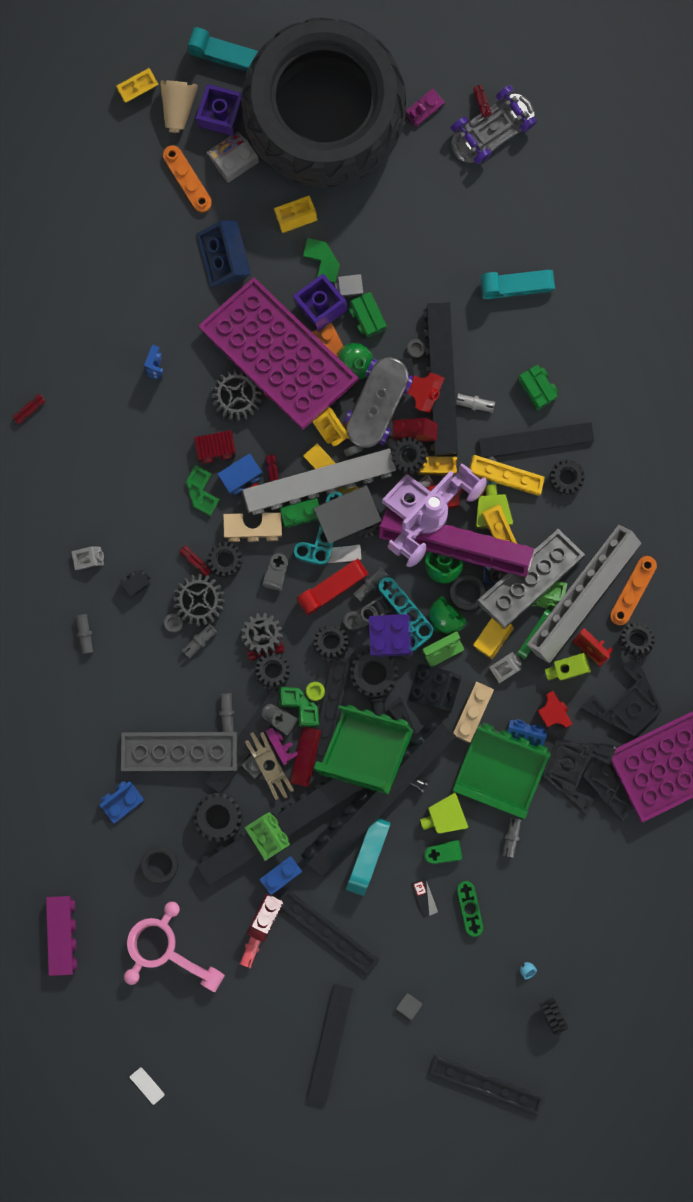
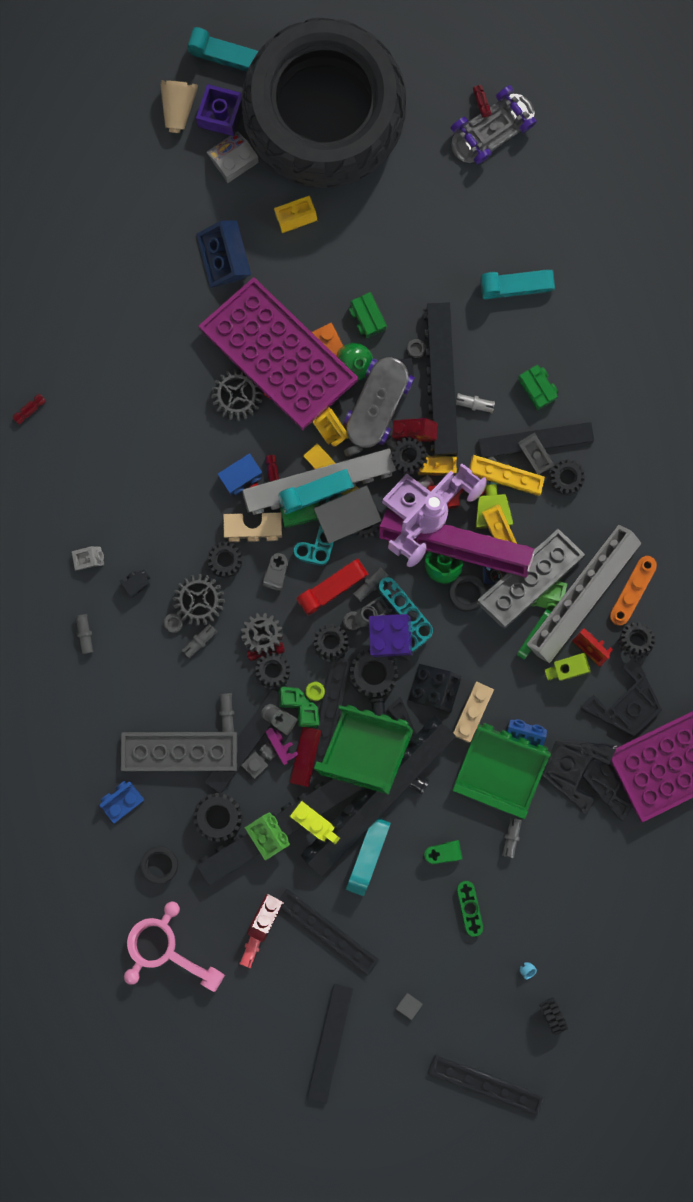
magenta brick [46,896,77,976] -> none
yellow hinge [116,68,159,103] -> none
white sticker [130,1067,164,1105] -> none
blue bracket [144,345,164,380] -> none
orange plate [163,145,212,213] -> none
dark red axle [179,545,211,577] -> none
green tile [186,465,220,517] -> none
dark red brick [194,430,236,464] -> none
dark tan piece [245,732,294,800] -> none
blue brick [259,856,302,895] -> none
dark purple brick [293,274,348,332] -> none
green tile [303,238,340,284] -> none
white sticker [325,545,361,563] -> none
light grey brick [335,274,363,299] -> none
magenta plate [405,88,445,127] -> none
red brick [407,372,445,413] -> none
sticker [411,878,438,917] -> none
lime torso [420,793,468,834] -> none
bright green bracket [422,631,464,667] -> none
green cylinder [429,597,466,635] -> none
yellow hinge [473,618,514,660] -> none
light grey bracket [489,652,523,683] -> none
red brick [537,691,572,729] -> none
none -> teal beam [278,469,354,514]
none -> neon yellow hinge [290,801,340,844]
none -> dark grey plate [518,433,554,475]

